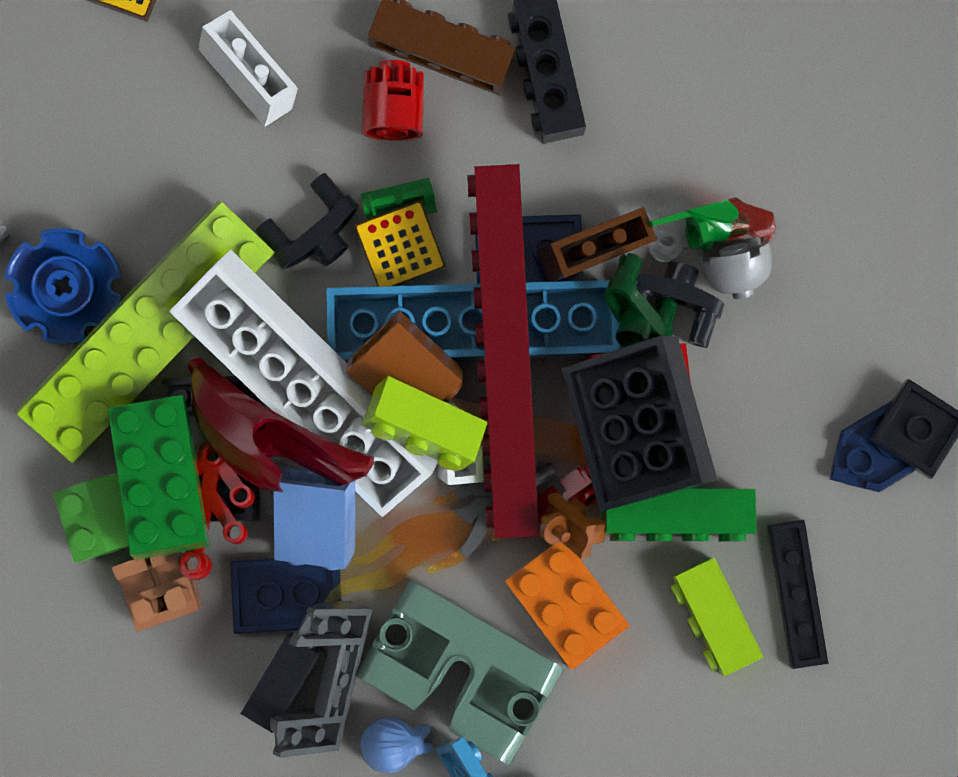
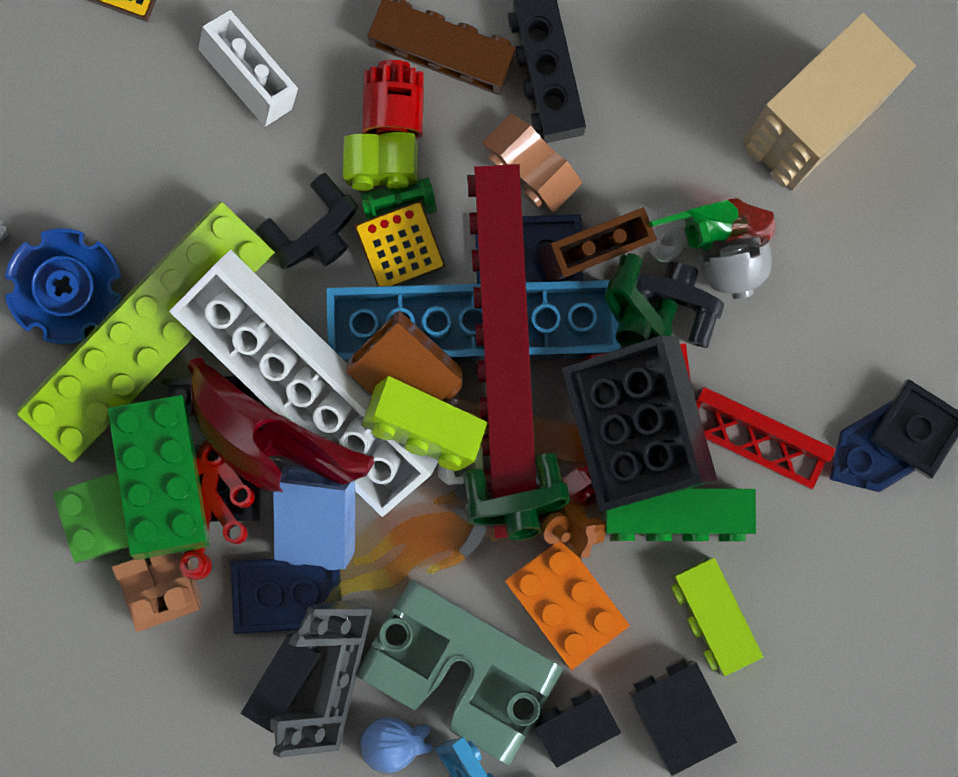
black tile [767,520,829,669] -> none
none -> lime brick [343,132,418,191]
none -> dark green connector [463,453,570,541]
none -> nougat brick [482,113,583,213]
none -> black brick [534,689,621,768]
none -> black brick [628,658,737,776]
none -> red fence [695,387,836,490]
none -> tan brick [743,12,917,191]

